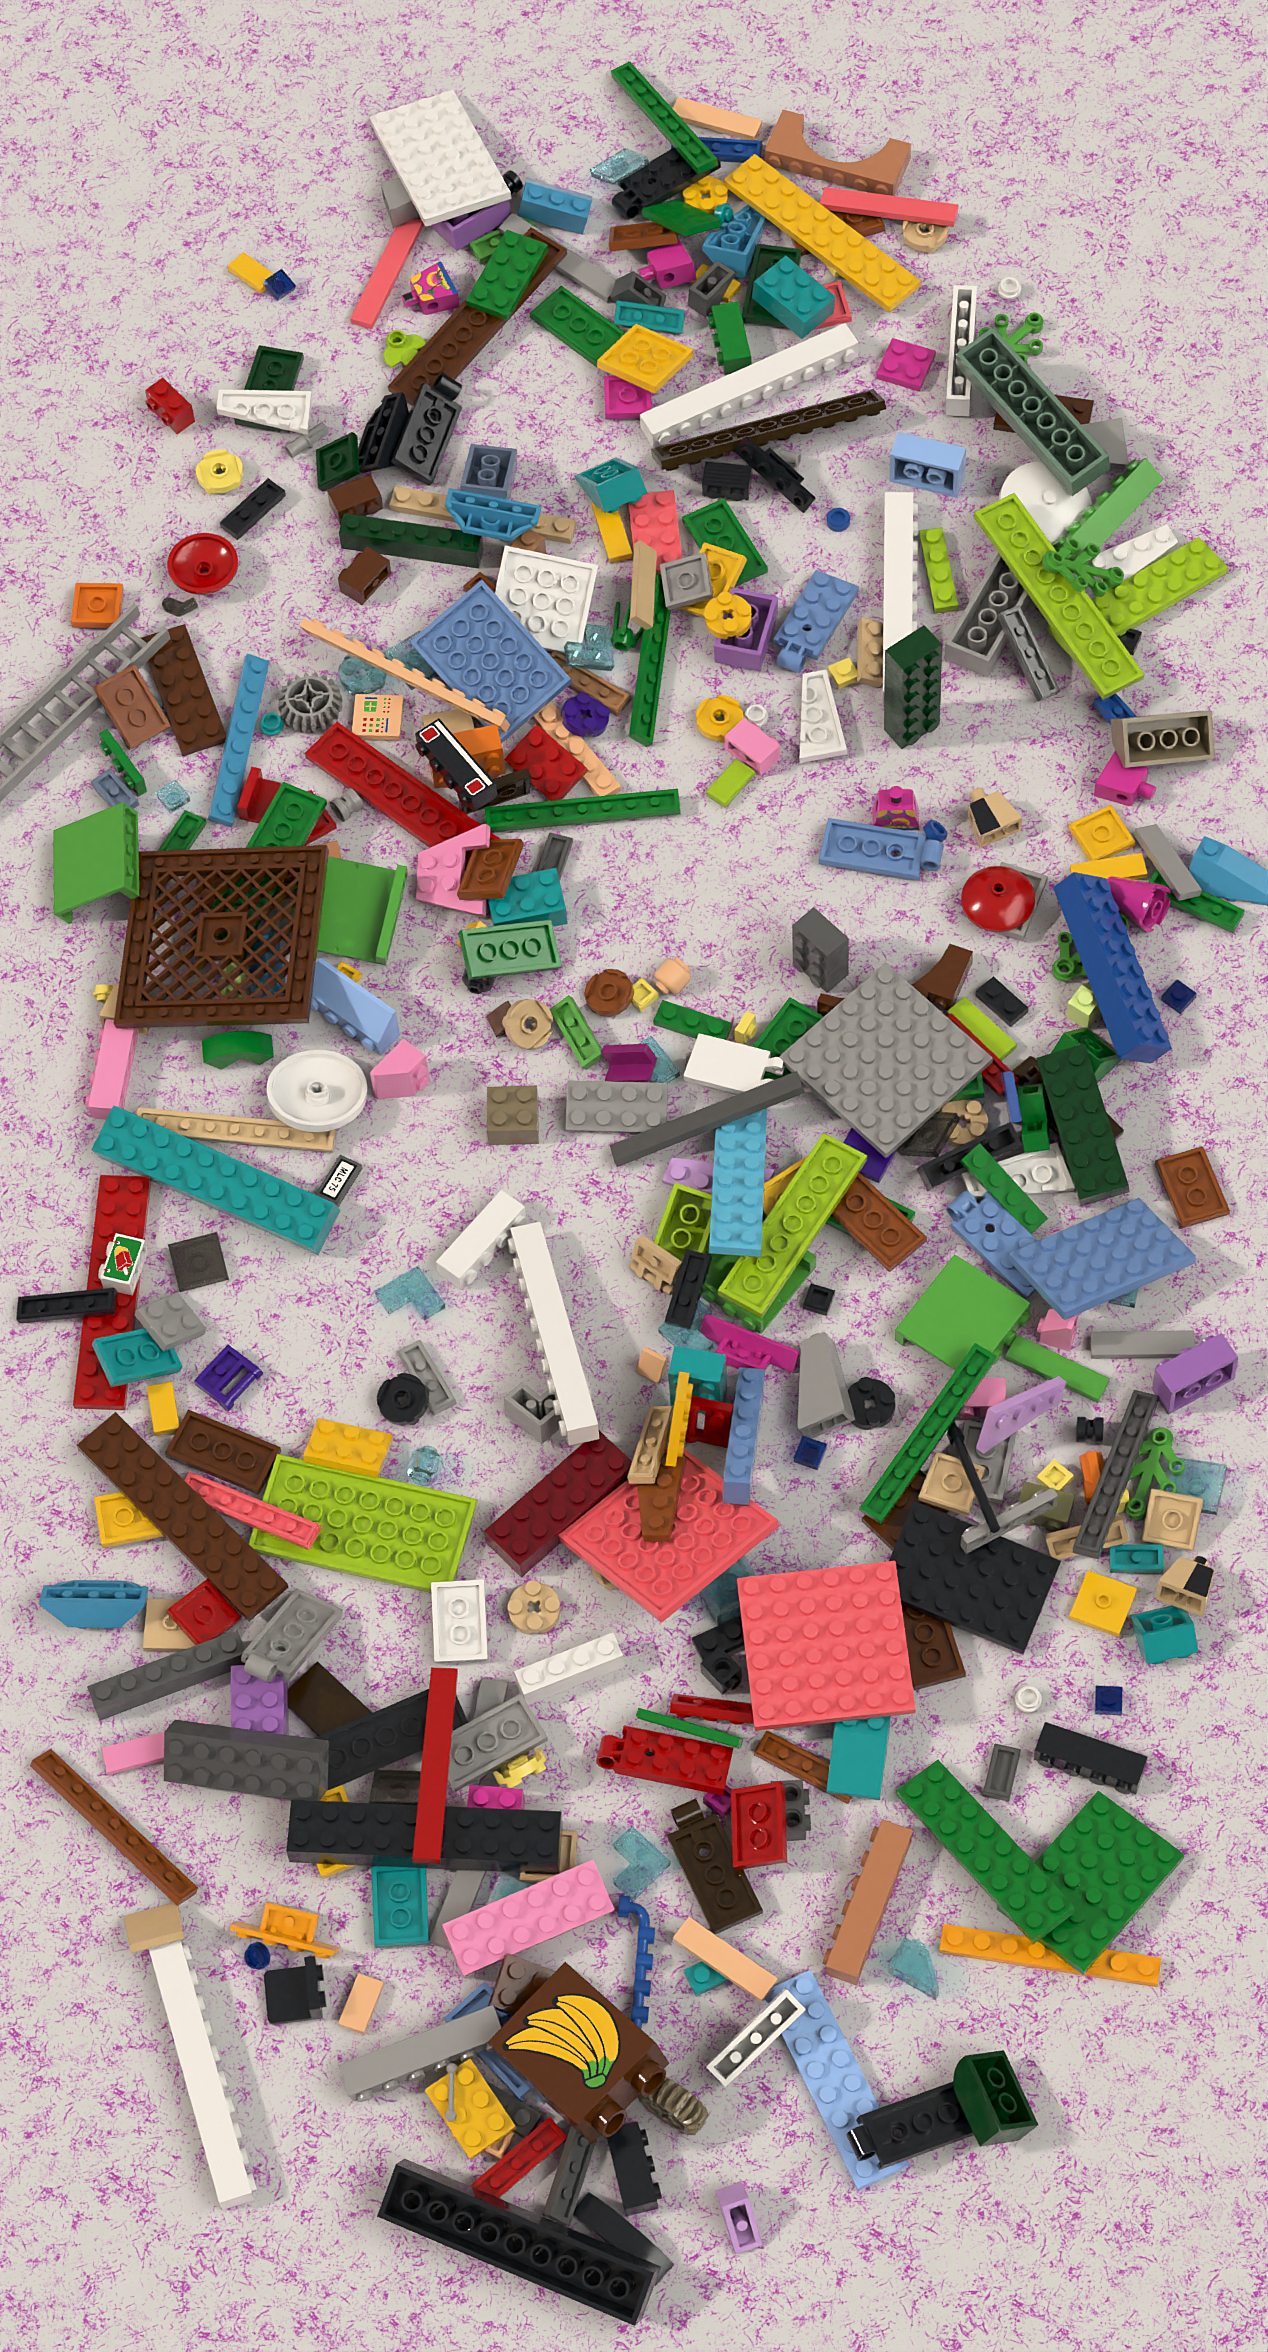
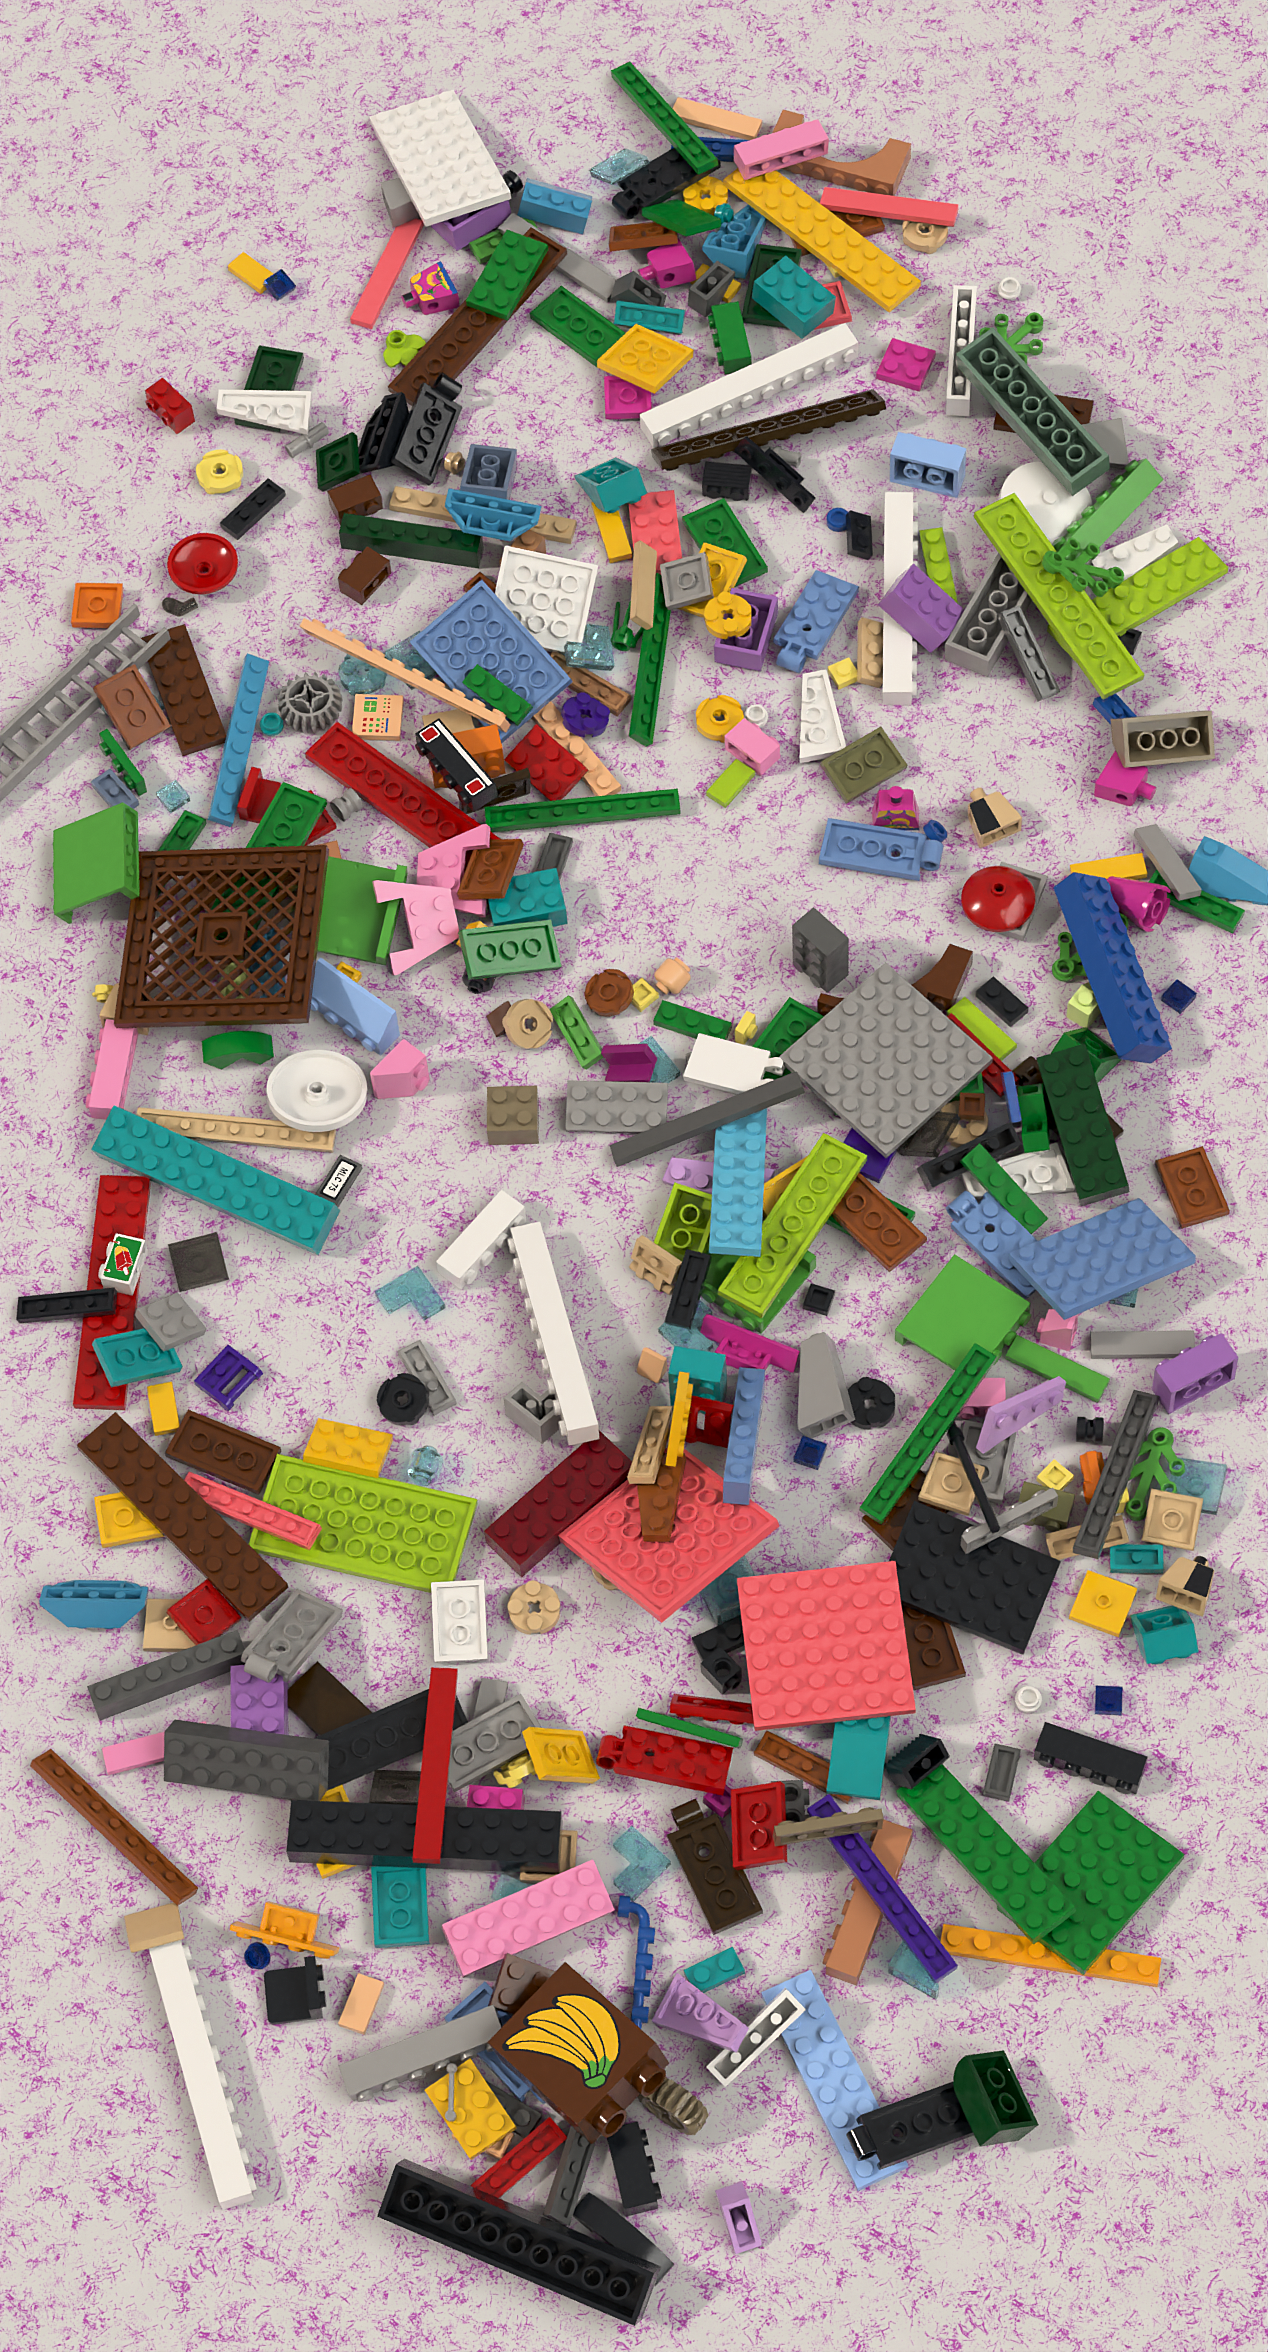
light grey tile [429,1870,487,1950] -> none
white brick [514,1632,624,1705] -> none
light nougat tile [673,1917,778,2003] -> none
dark green brick [884,625,942,749] -> none
yellow tile [1068,805,1136,861] -> none
none -> bright pink wing [372,880,459,975]
none -> tan plate [444,452,465,475]
none -> green plate [462,664,533,726]
none -> yellow plate [522,1727,600,1784]
none -> lavender wing [652,1973,749,2053]
none -> bright pink brick [734,119,829,180]
none -> dark tan plate [773,1807,884,1846]
none -> dark purple plate [807,1794,958,1984]
none -> olive plate [820,726,908,804]
none -> black plate [846,510,873,560]
none -> medium lavender brick [878,563,964,653]
none -> black brick [884,1734,950,1790]
none -> reddish brown plate [959,1092,985,1121]

